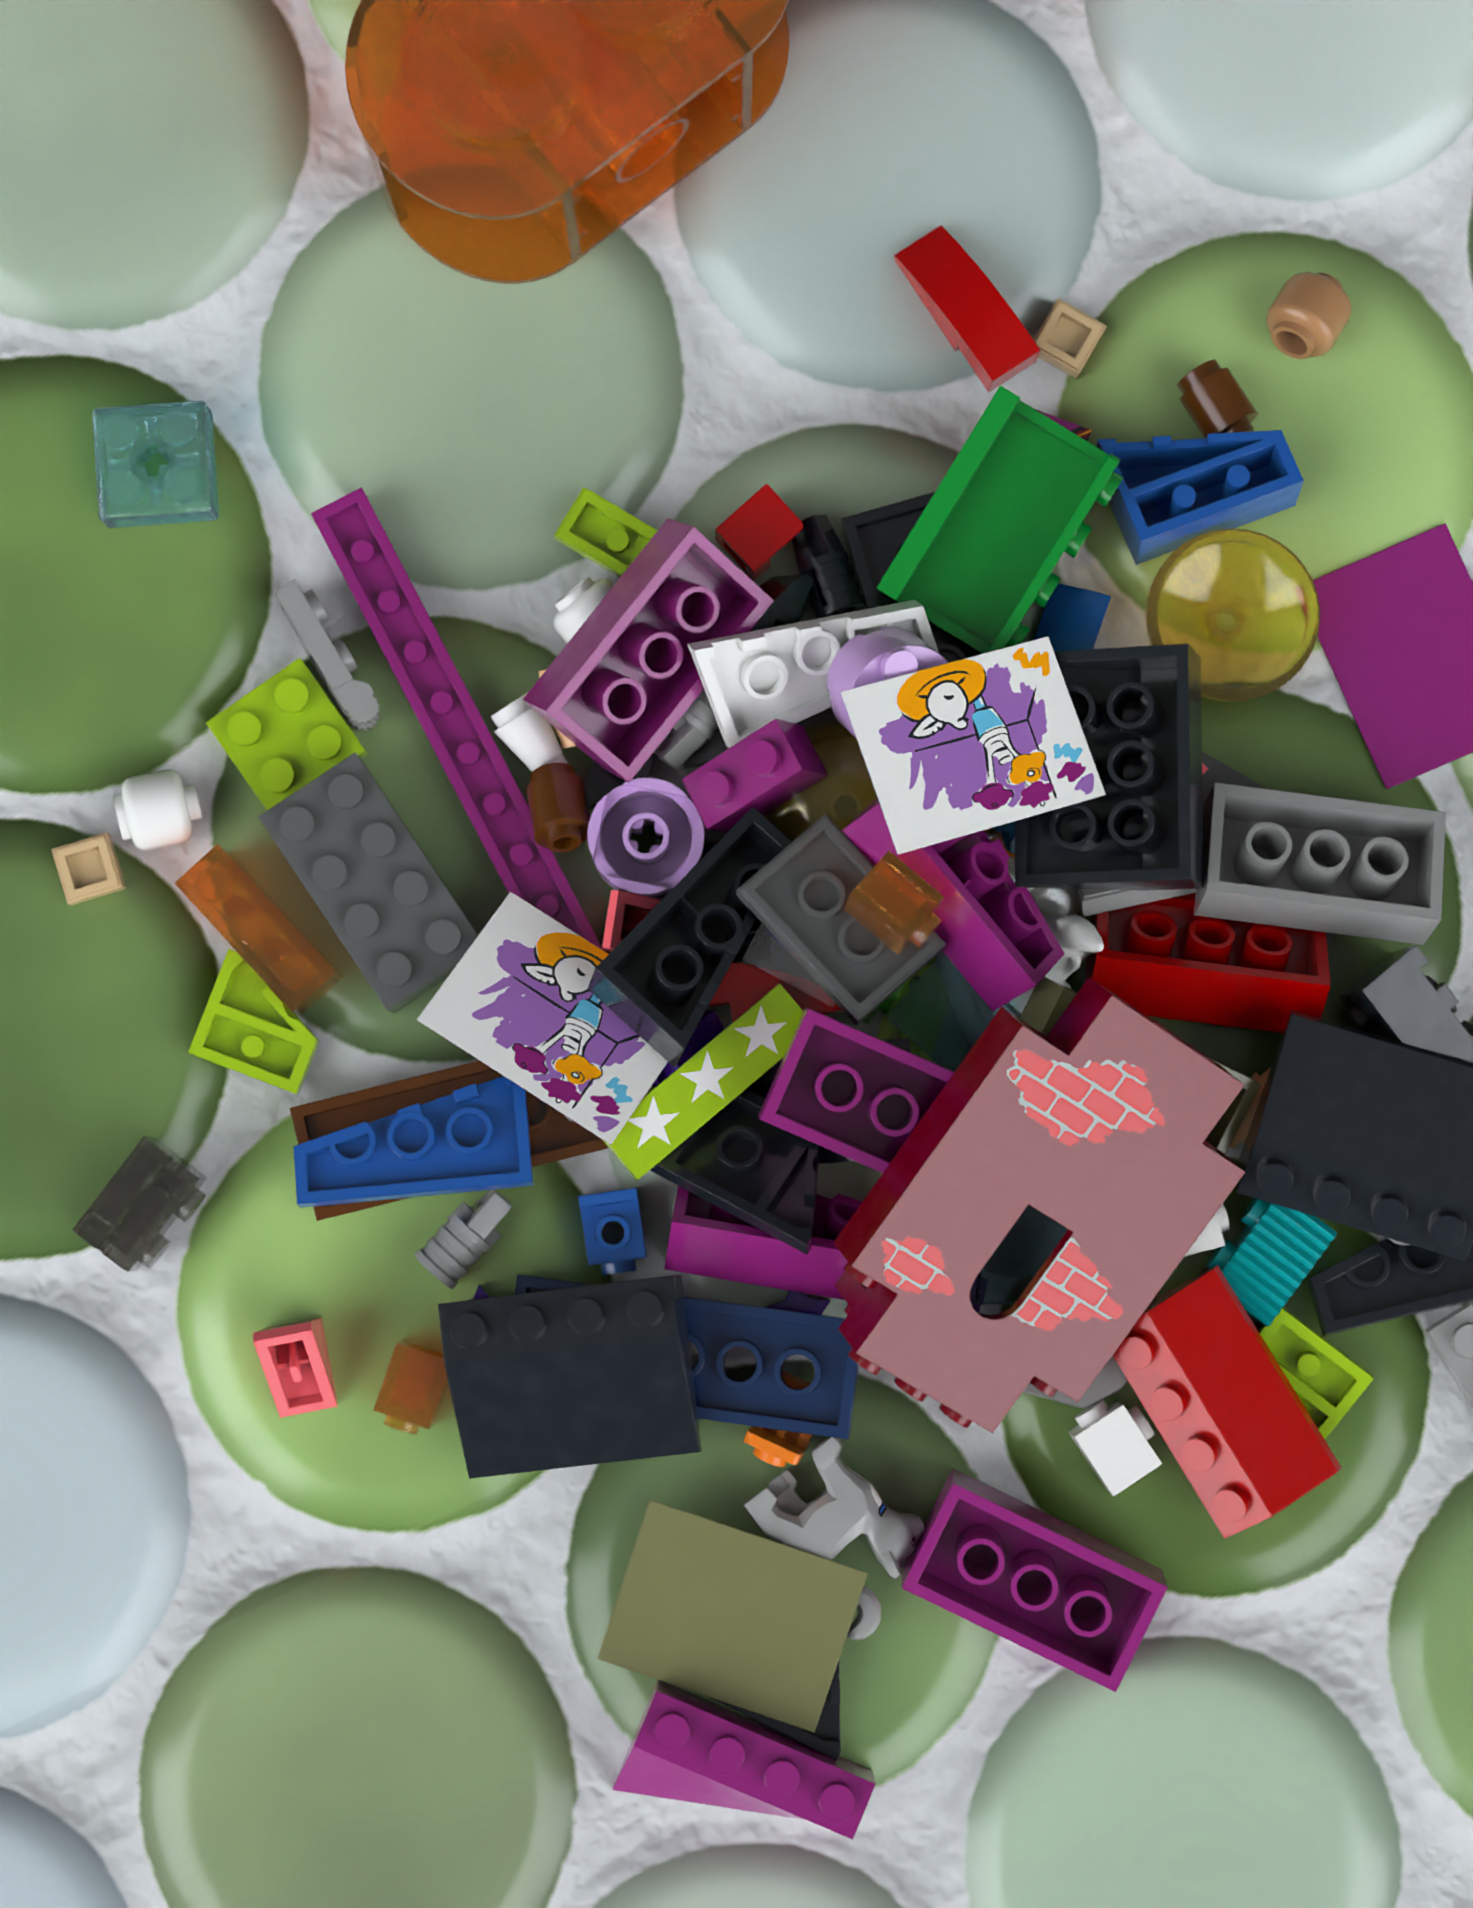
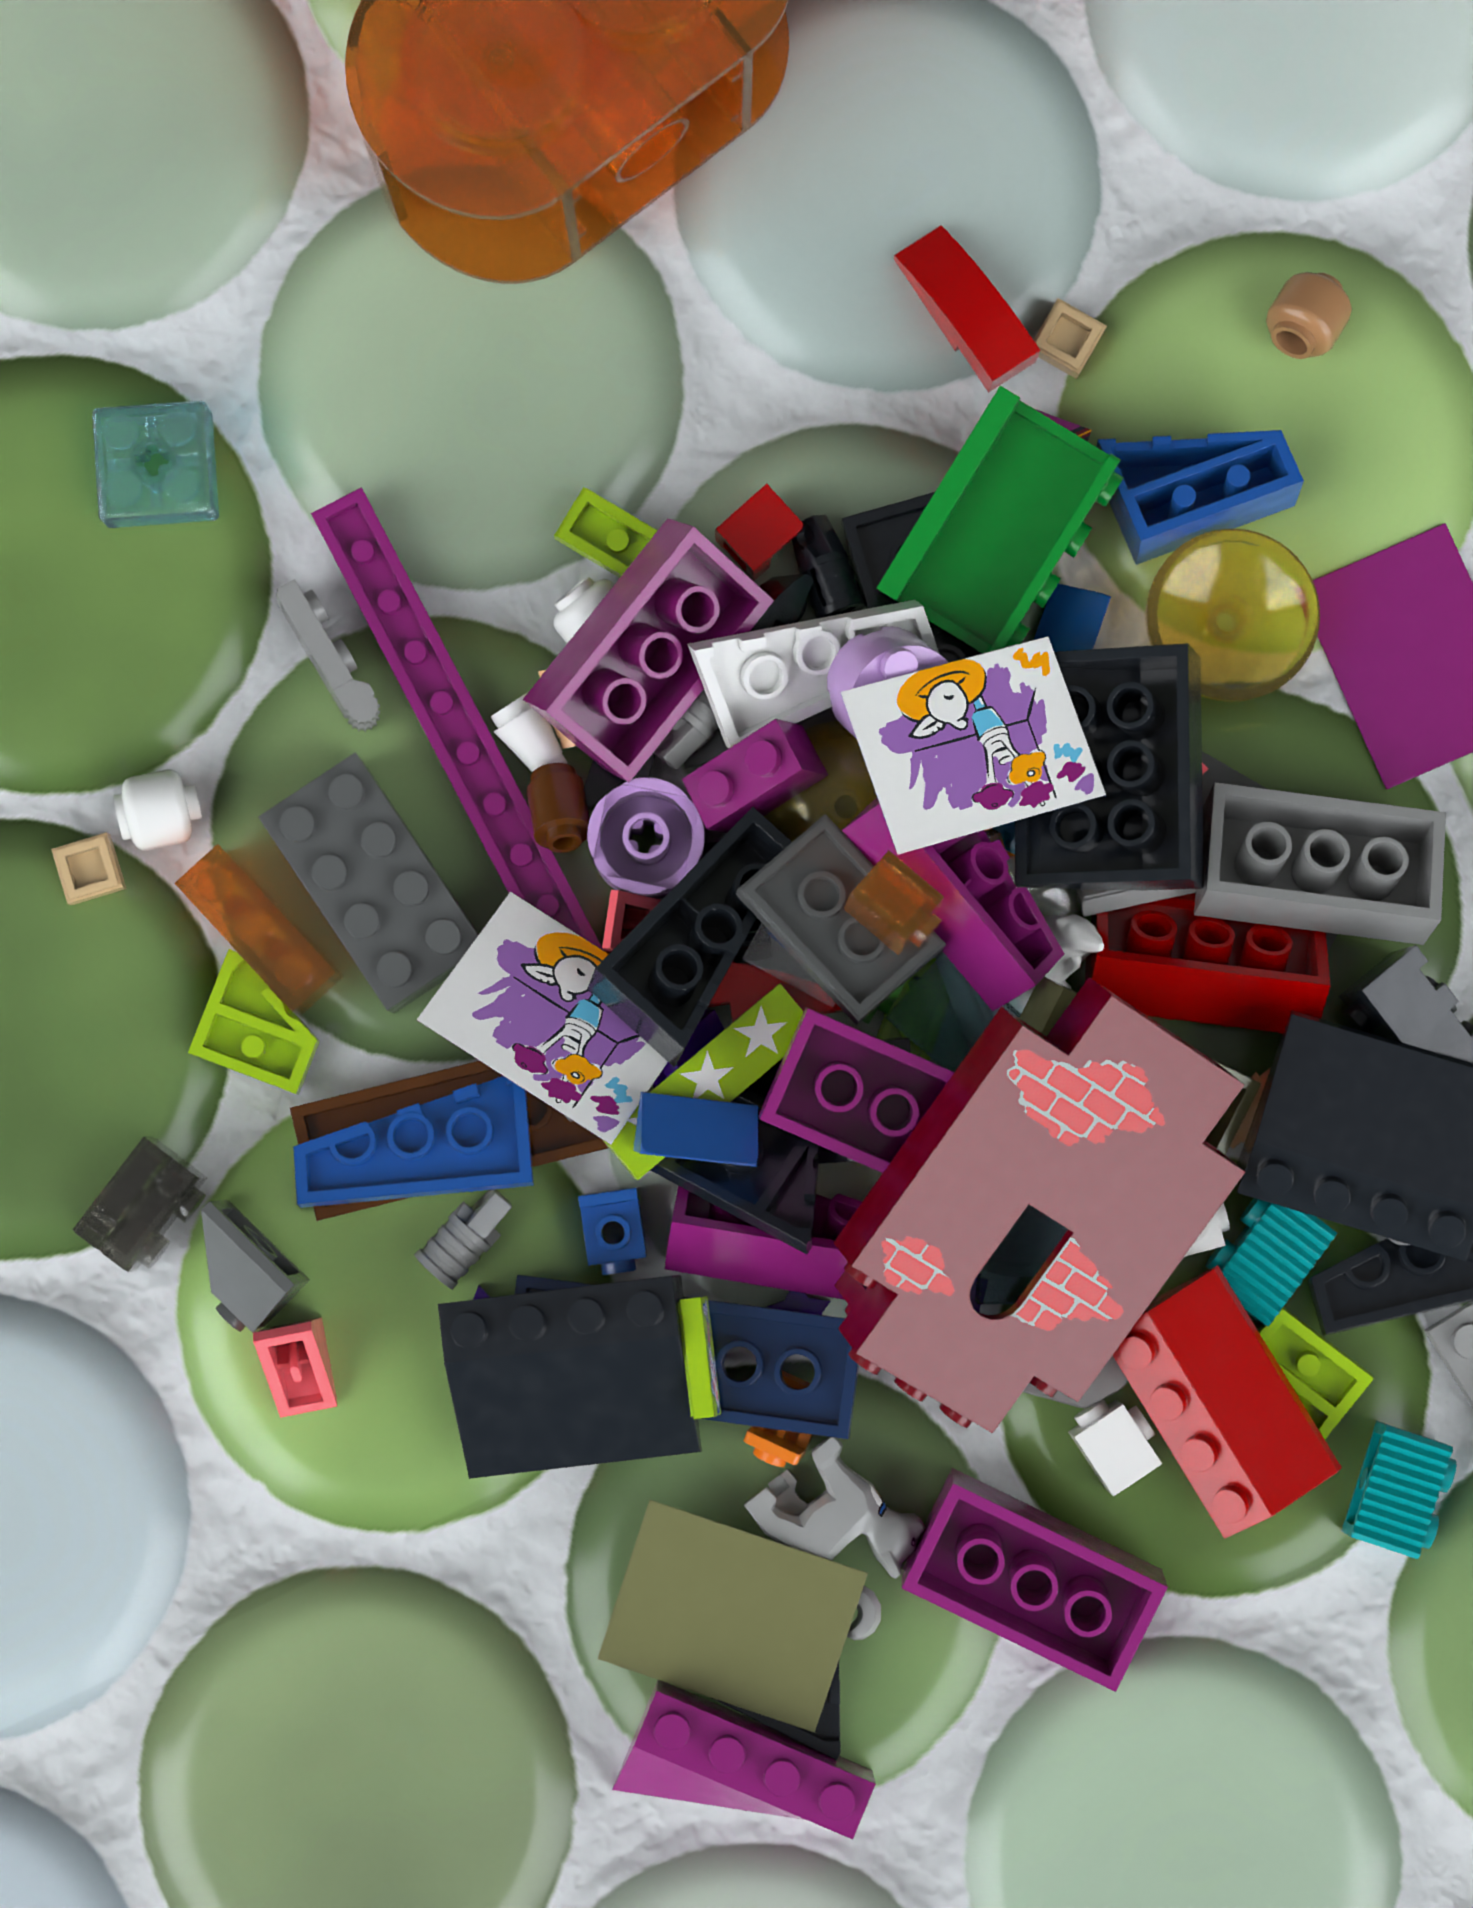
lime plate [206,657,368,810] -> none
clear orange brick [374,1340,448,1434] -> none
reddish brown brick [1177,359,1258,438] -> none
none -> slope [201,1200,310,1333]
none -> blue slope [633,1092,758,1167]
none -> lime tile [678,1296,721,1419]
none -> teal brick [1341,1421,1457,1559]

